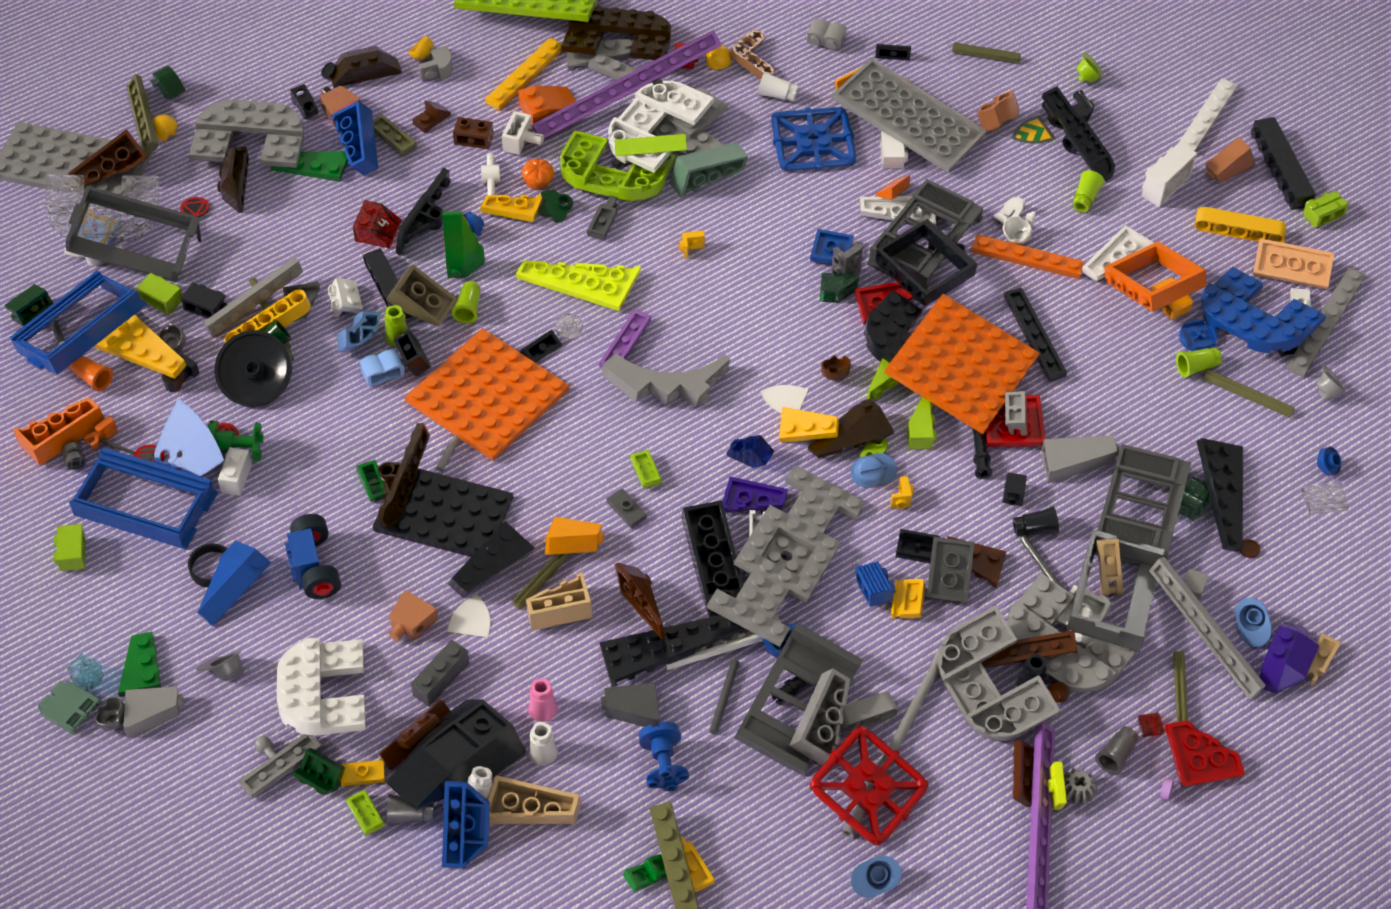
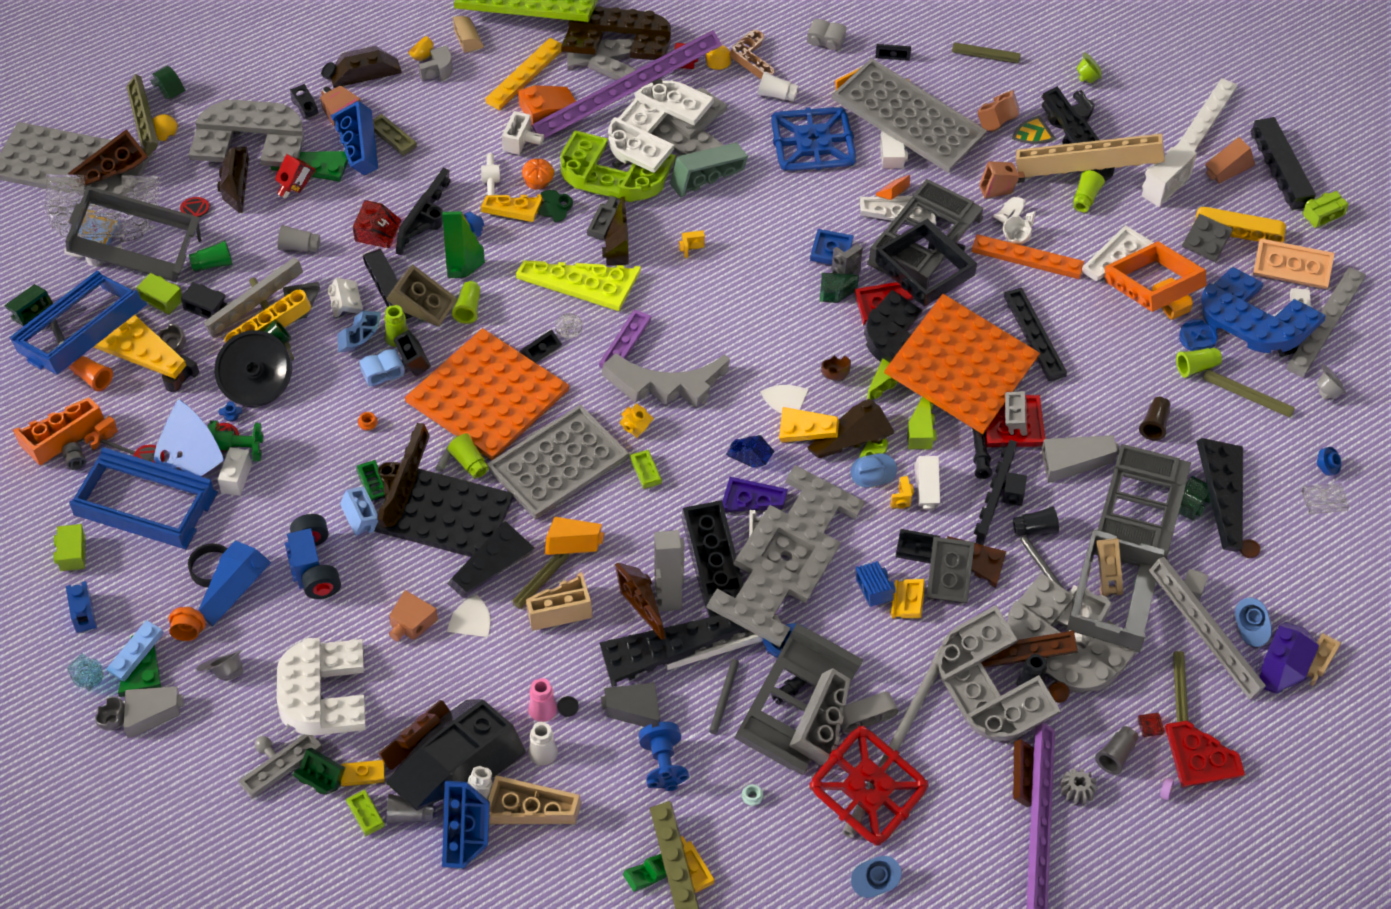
sand green plate [38,681,102,735] -> none
dark grey brick [411,640,470,706] -> none
reddish brown slope [412,100,451,133] -> none
reddish brown brick [453,117,494,150] -> none
dark grey plate [607,488,647,528] -> none
lime sticker [615,134,687,156] -> none
neon yellow plate [1048,762,1067,810] -> none
none -> blue brick [65,581,97,633]
none -> light blue plate [106,620,164,682]
none -> orange piece [168,606,206,641]
none -> green plant [189,240,233,271]
none -> blue plate [219,401,242,422]
none -> red torso [275,154,316,199]
none -> light grey plant [278,225,320,252]
none -> light blue brick [340,487,378,536]
none -> orange plate [358,412,378,430]
none -> lime plant [447,433,489,479]
none -> tan brick [453,16,484,53]
none -> light grey plate [487,404,629,519]
none -> black piece [557,696,579,717]
none -> dark brown wedge [602,197,629,266]
none -> yellow brick [619,403,654,438]
none -> light grey wedge [654,530,685,612]
none -> light aqua plate [742,784,763,806]
none -> white slope [914,456,940,510]
none -> black plate [974,440,1017,545]
none -> nougat torso [979,161,1025,198]
none -> tan brick [1016,134,1165,178]
none -> dark brown plant [1139,396,1171,441]
none -> dark grey plate [1182,213,1233,263]

